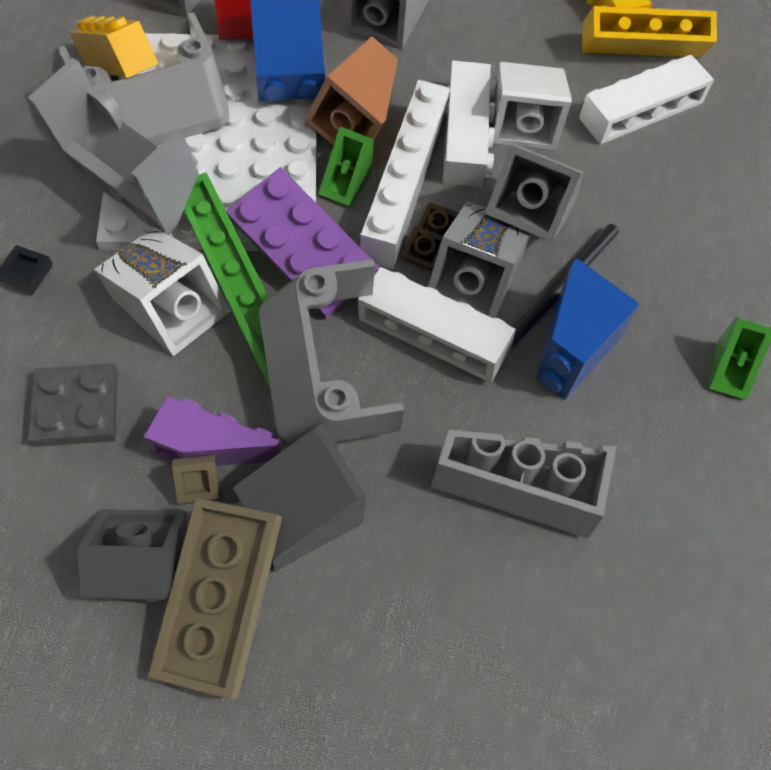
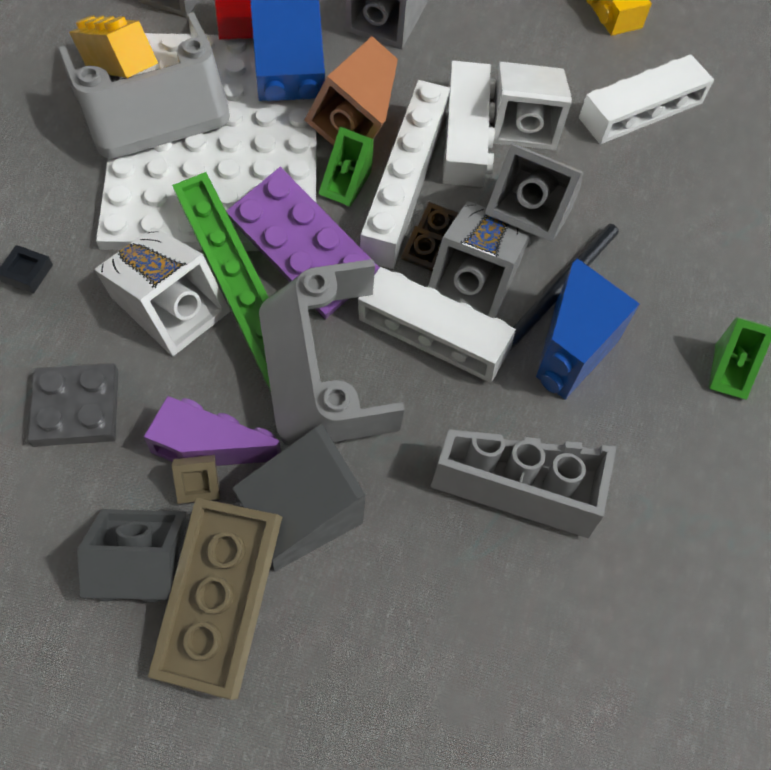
light grey windscreen [28,58,199,235] -> none
yellow brick [582,6,717,57] -> none

